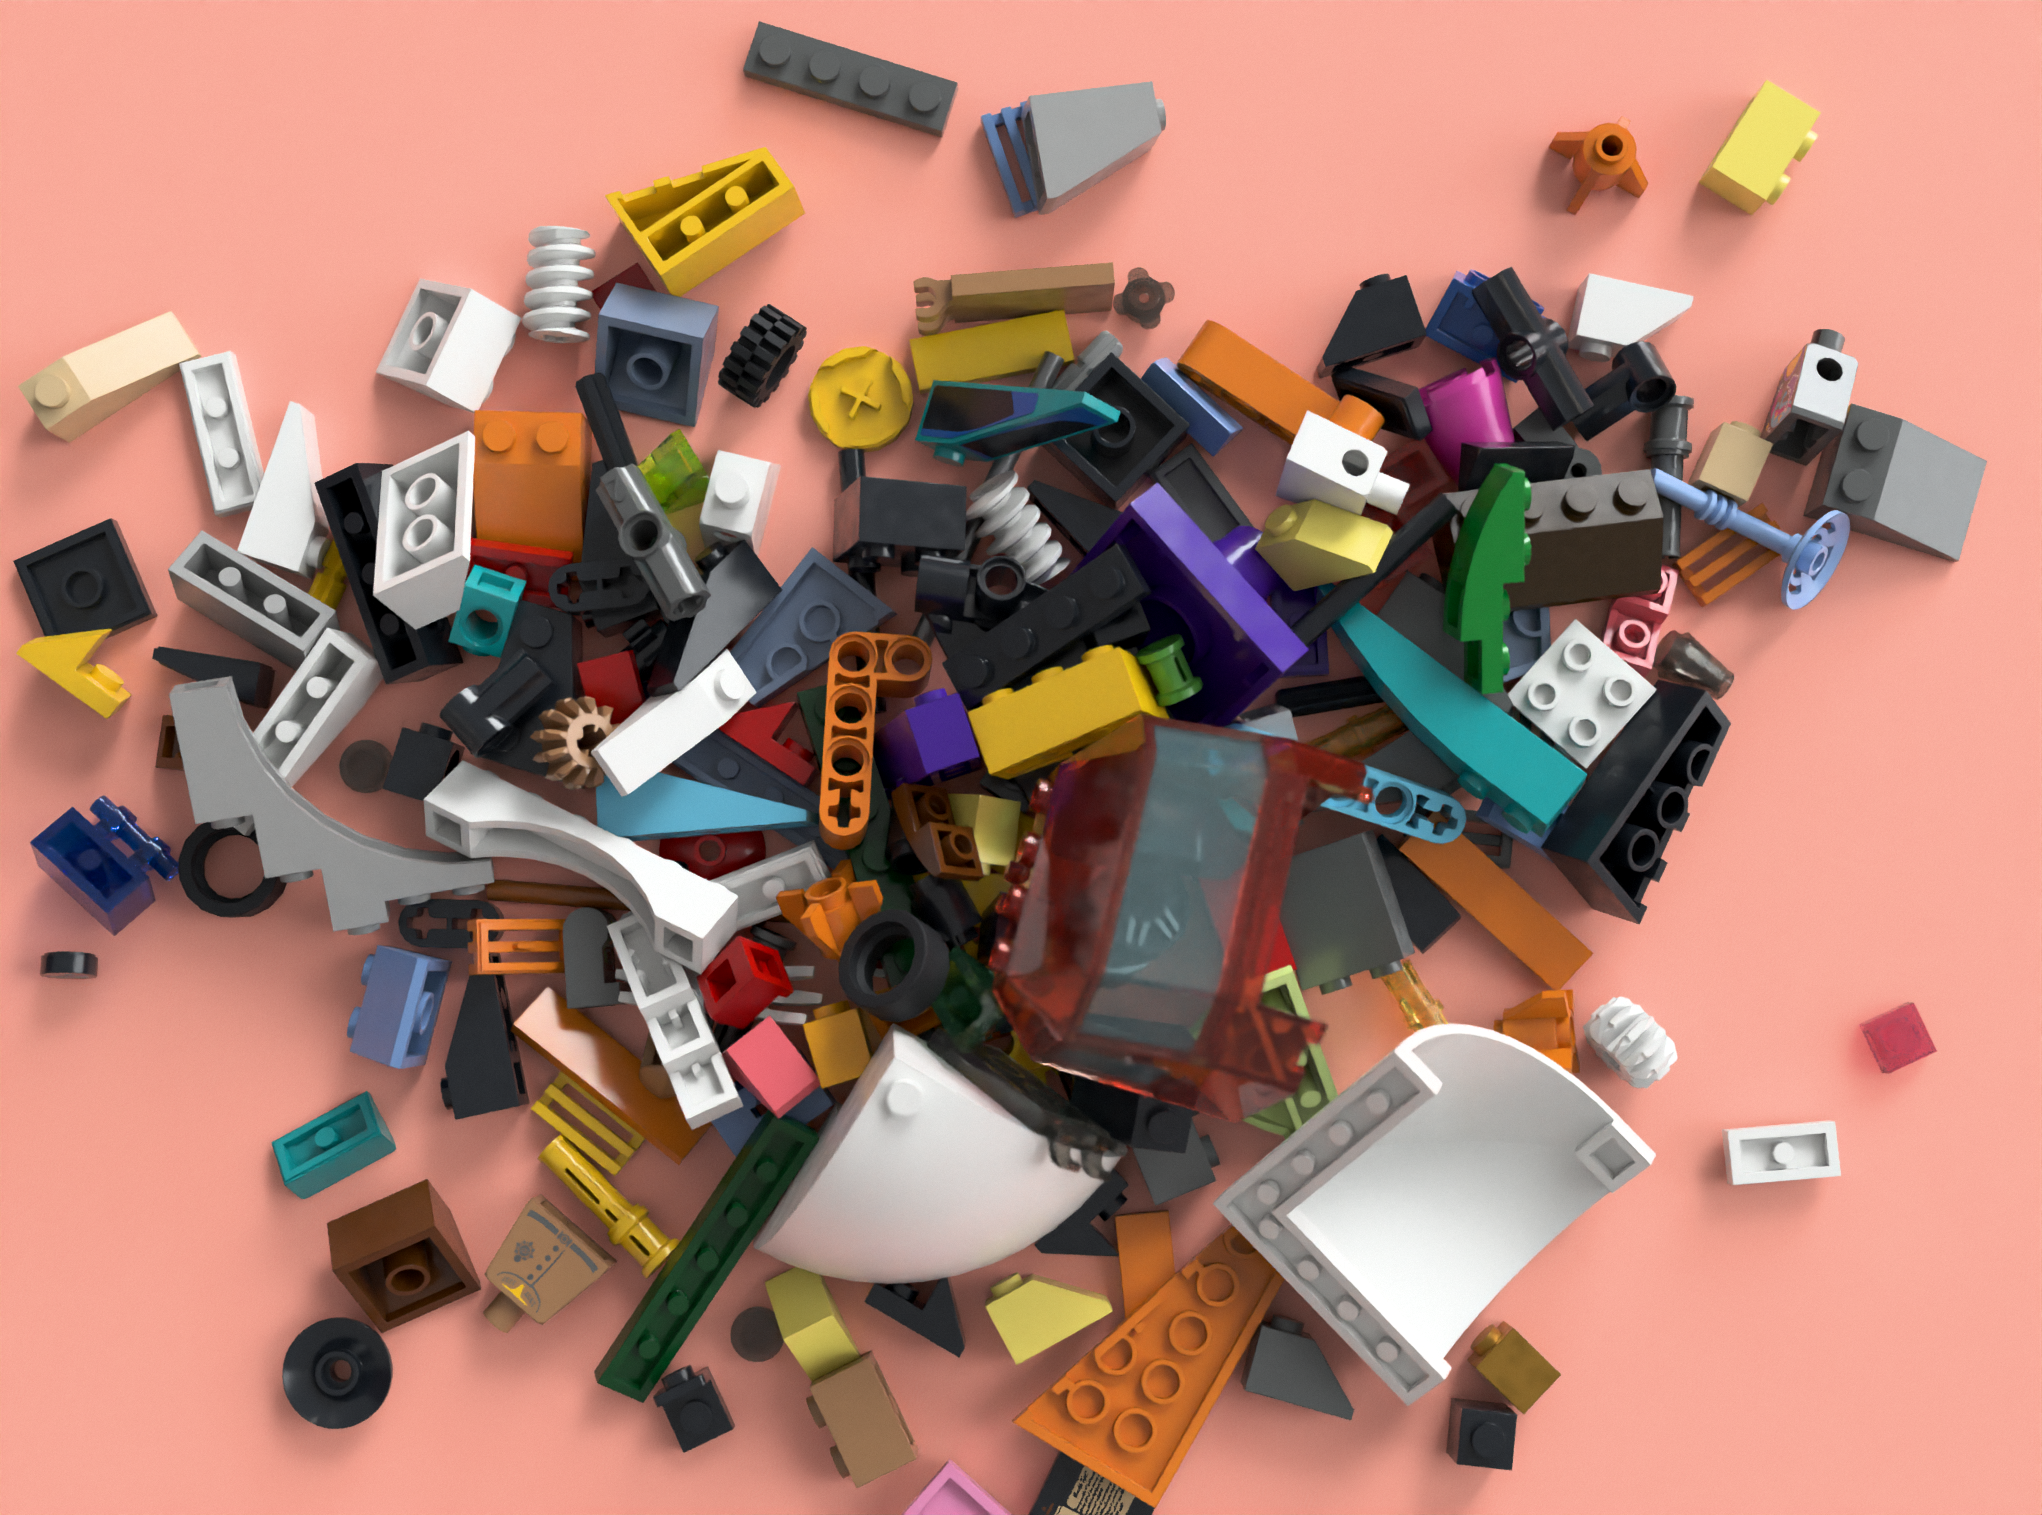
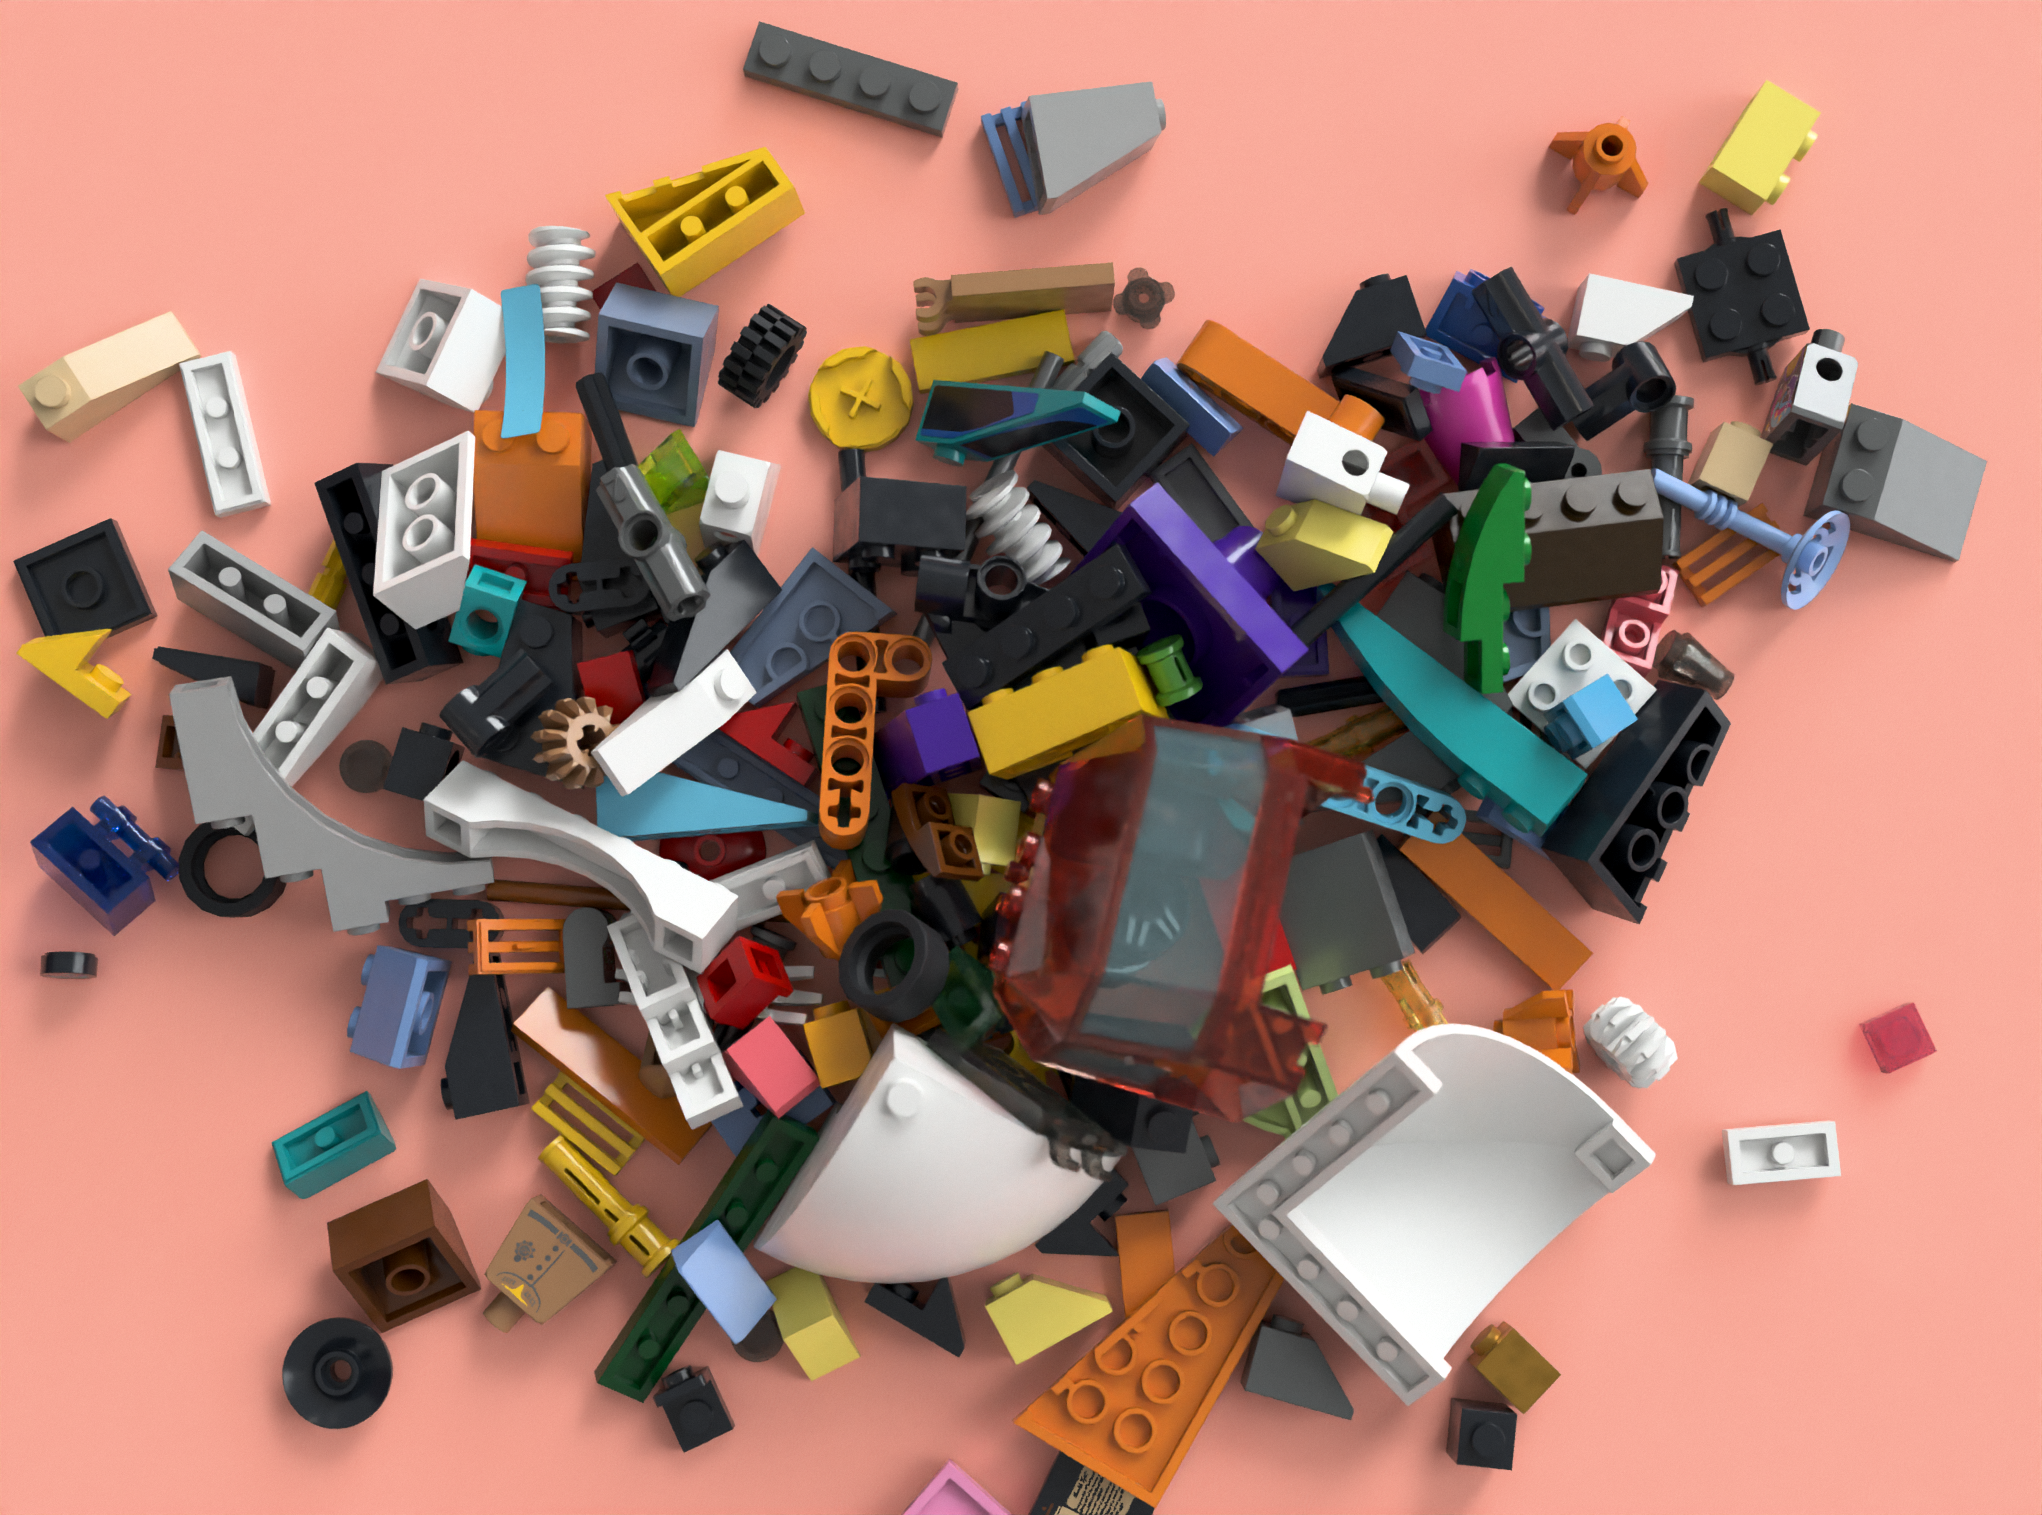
white slope [237,401,330,579] -> none
medium nougat brick [806,1350,919,1488] -> none
none -> medium azure sticker [501,284,545,439]
none -> medium blue slope [671,1220,777,1345]
none -> medium blue plate [1390,331,1467,394]
none -> slope [1543,673,1638,760]
none -> black plate [1674,208,1810,386]

